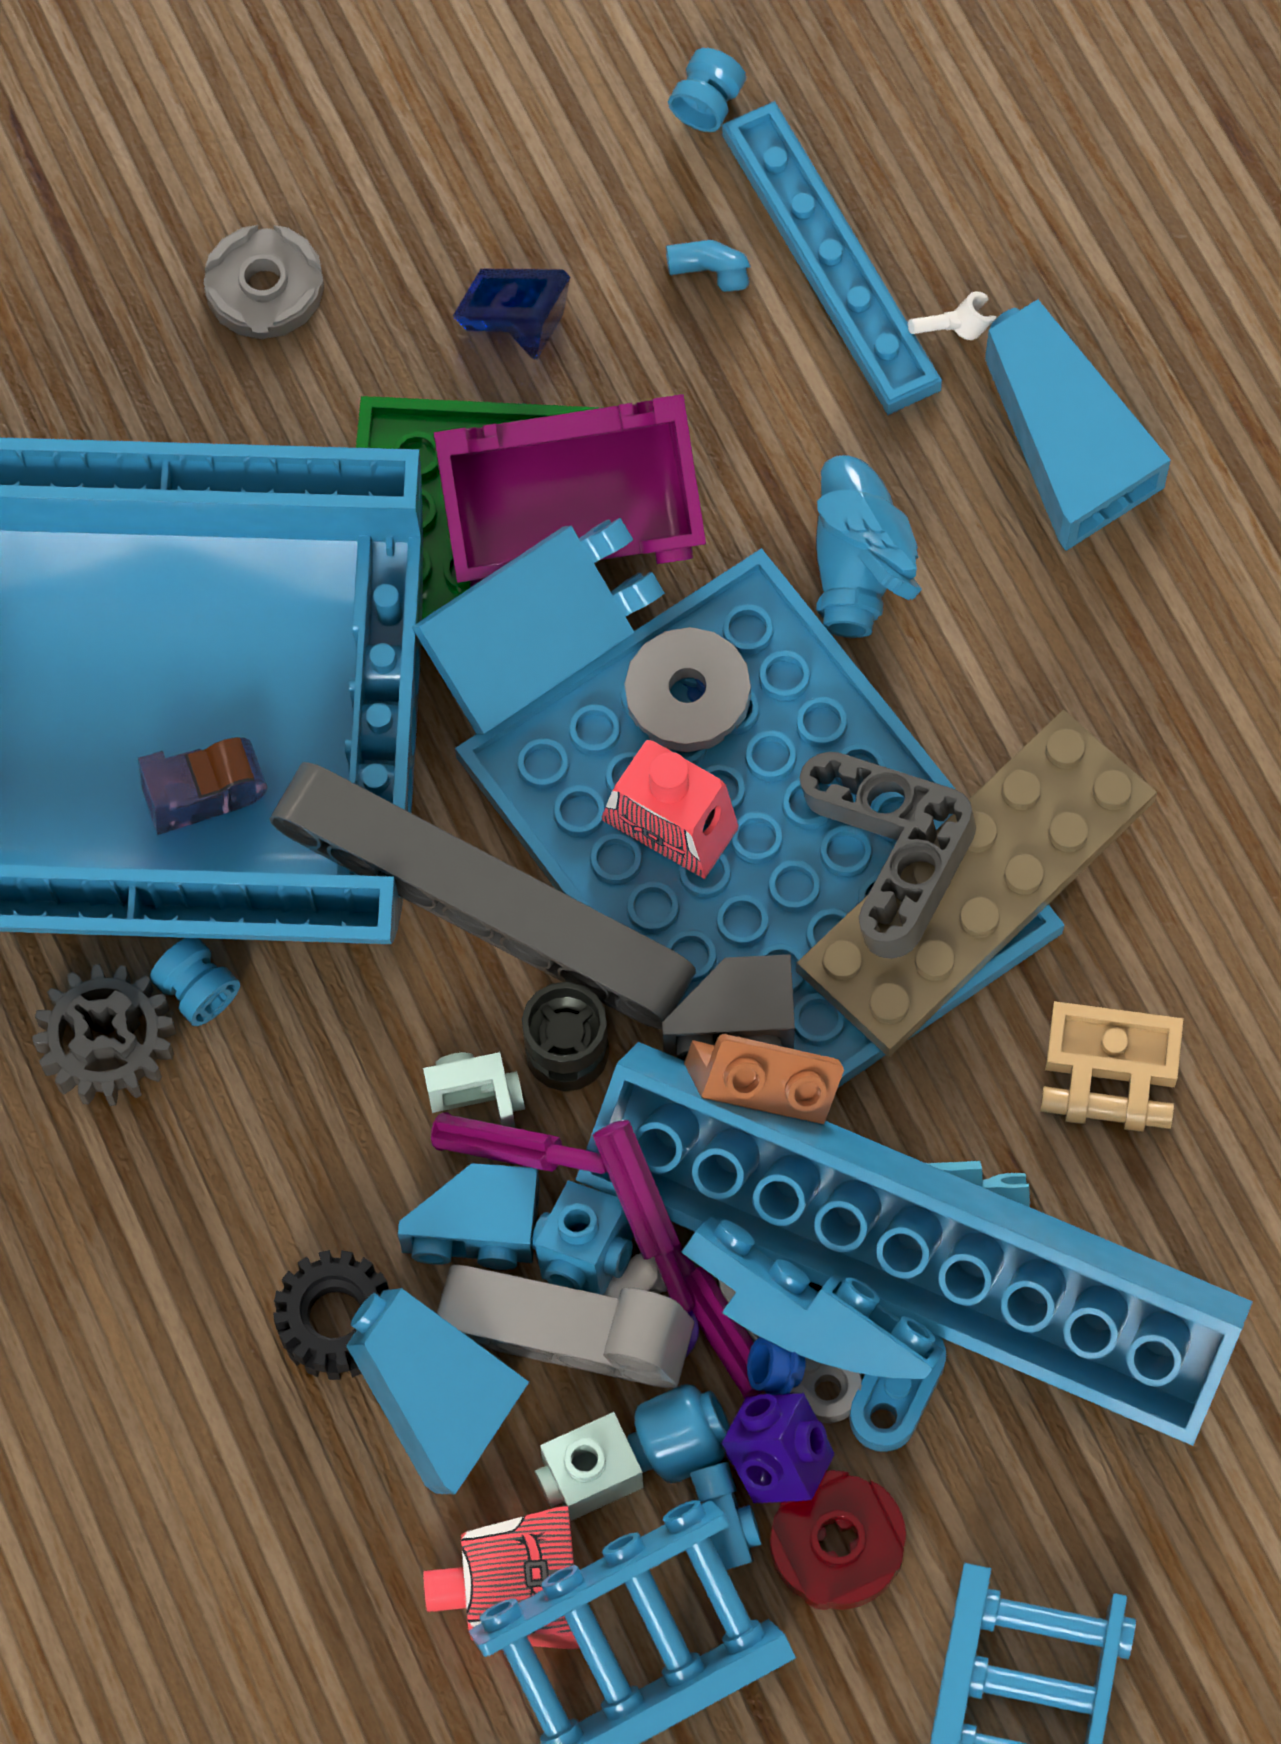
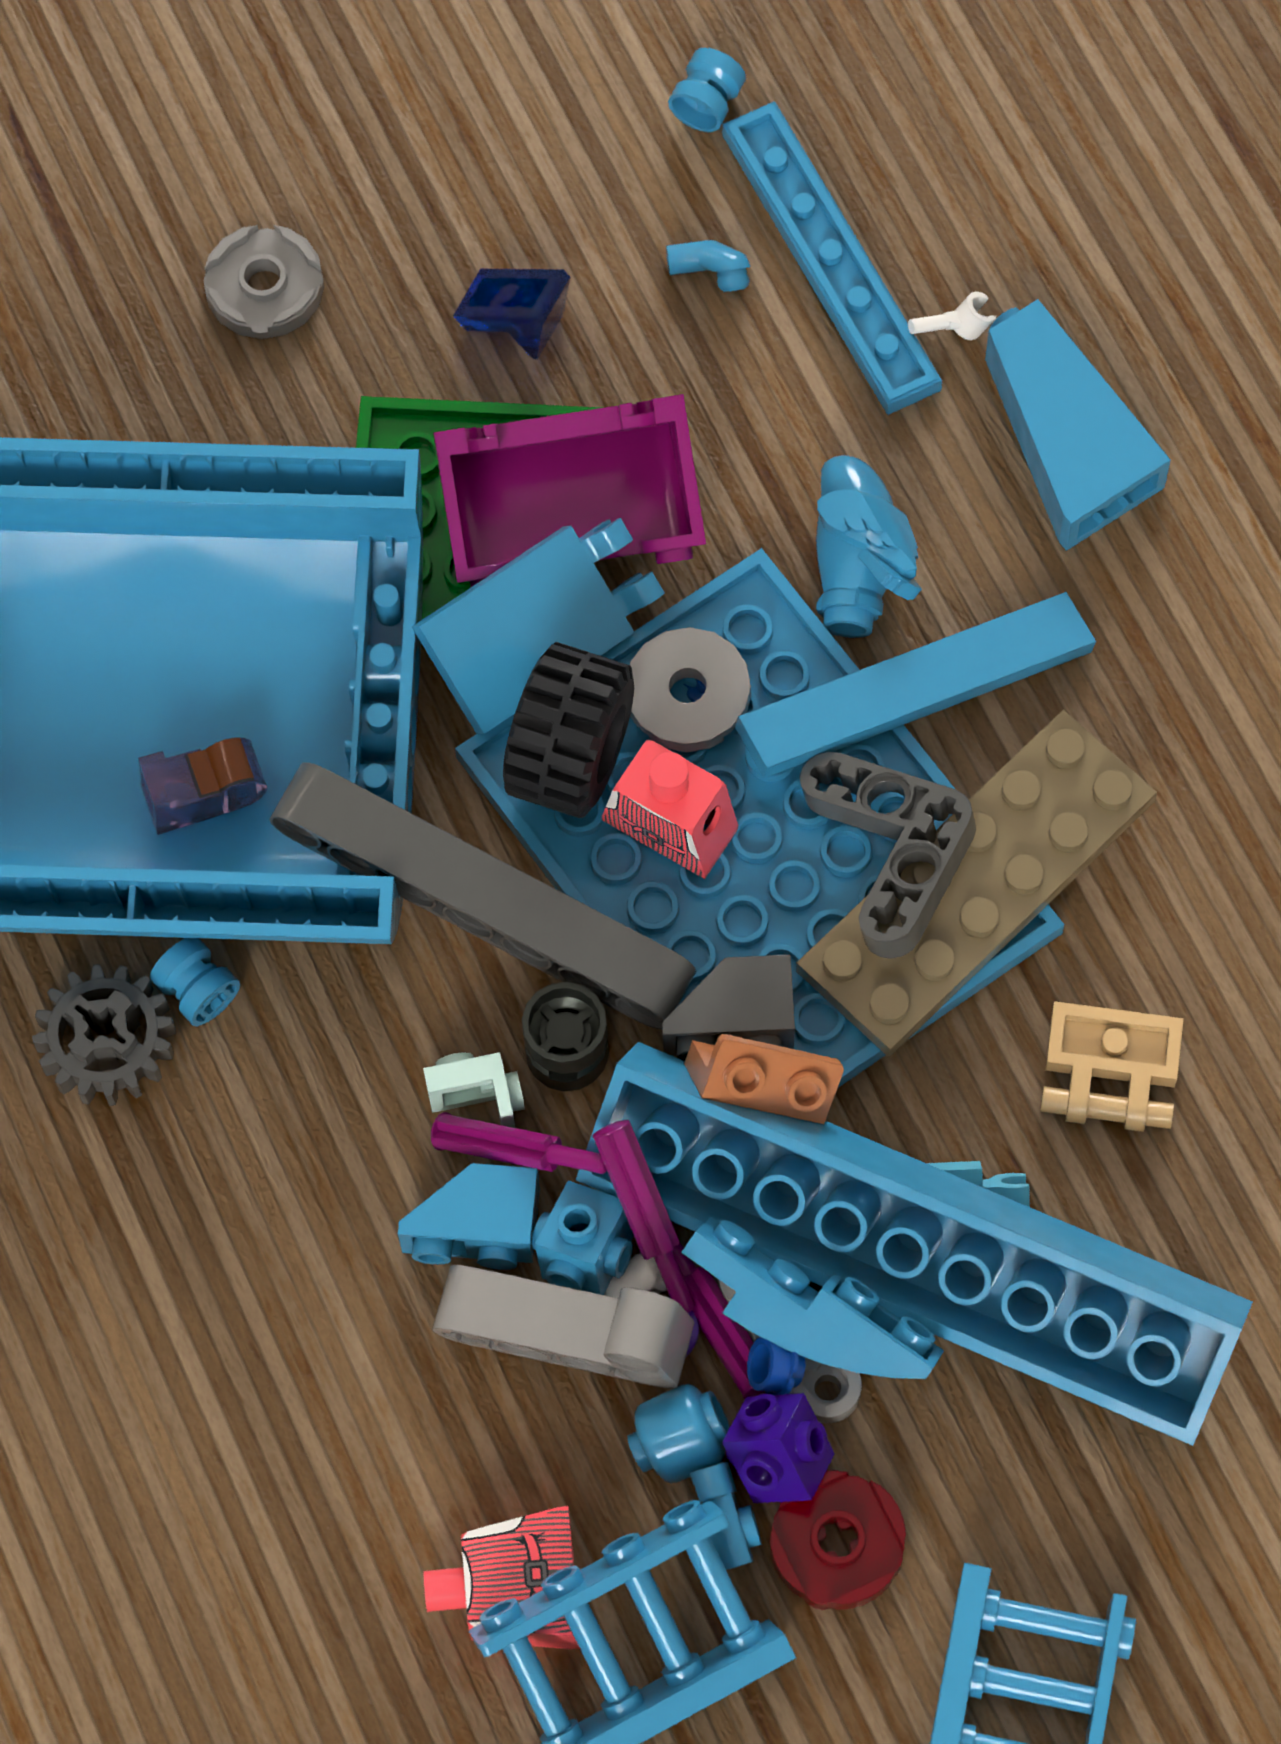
black tyre [273,1250,389,1380] -> none
dark azure slope [346,1288,529,1494] -> none
light aqua brick [535,1412,643,1521] -> none
dark azure plate [850,1334,946,1452] -> none
none -> black tyre [503,642,634,818]
none -> dark azure tile [735,592,1096,779]

